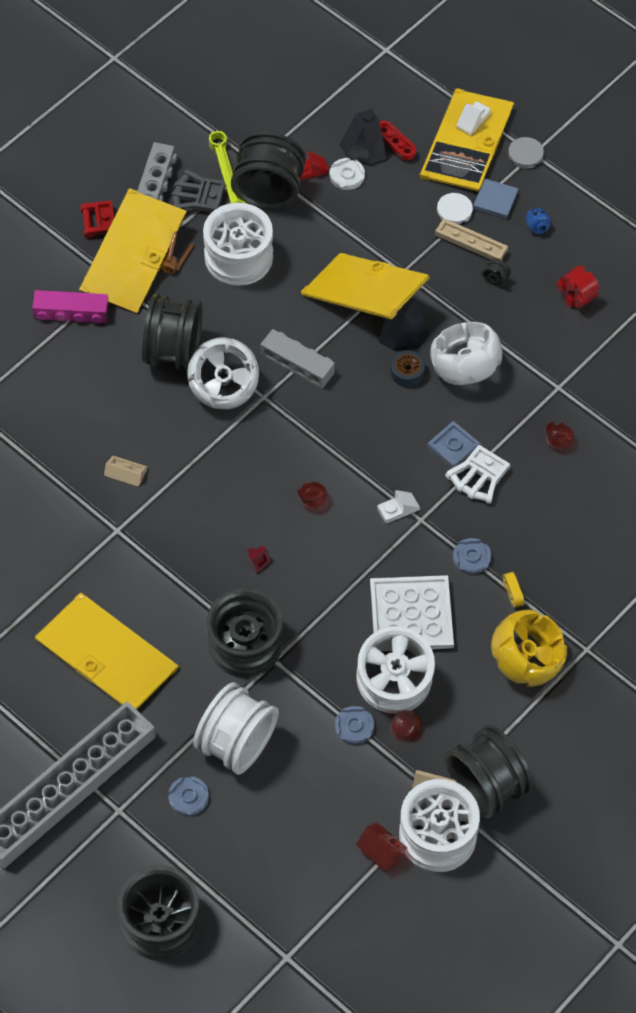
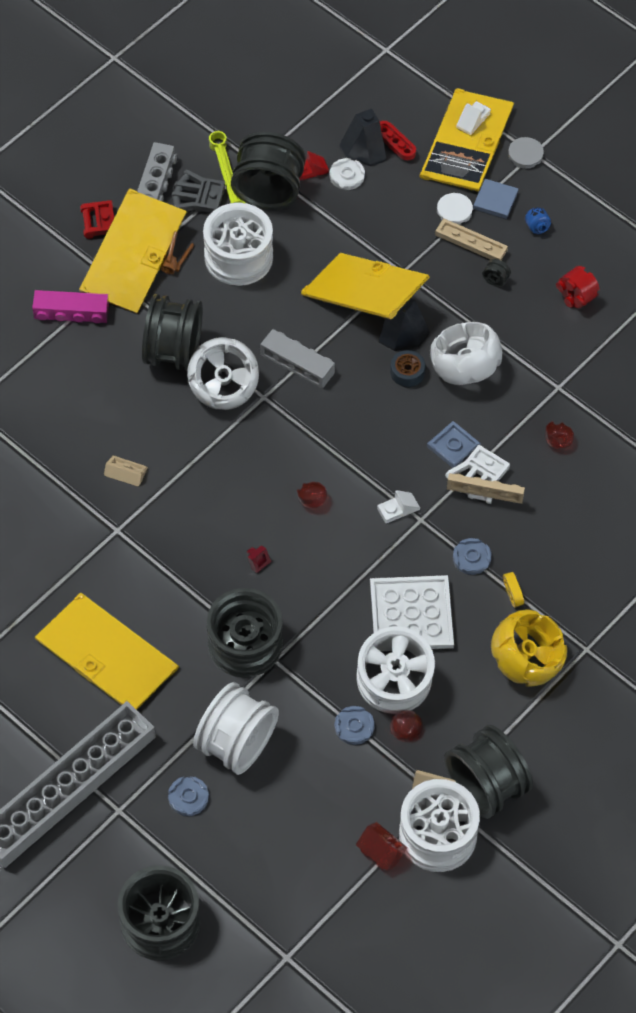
none -> tan plate [447,473,525,504]

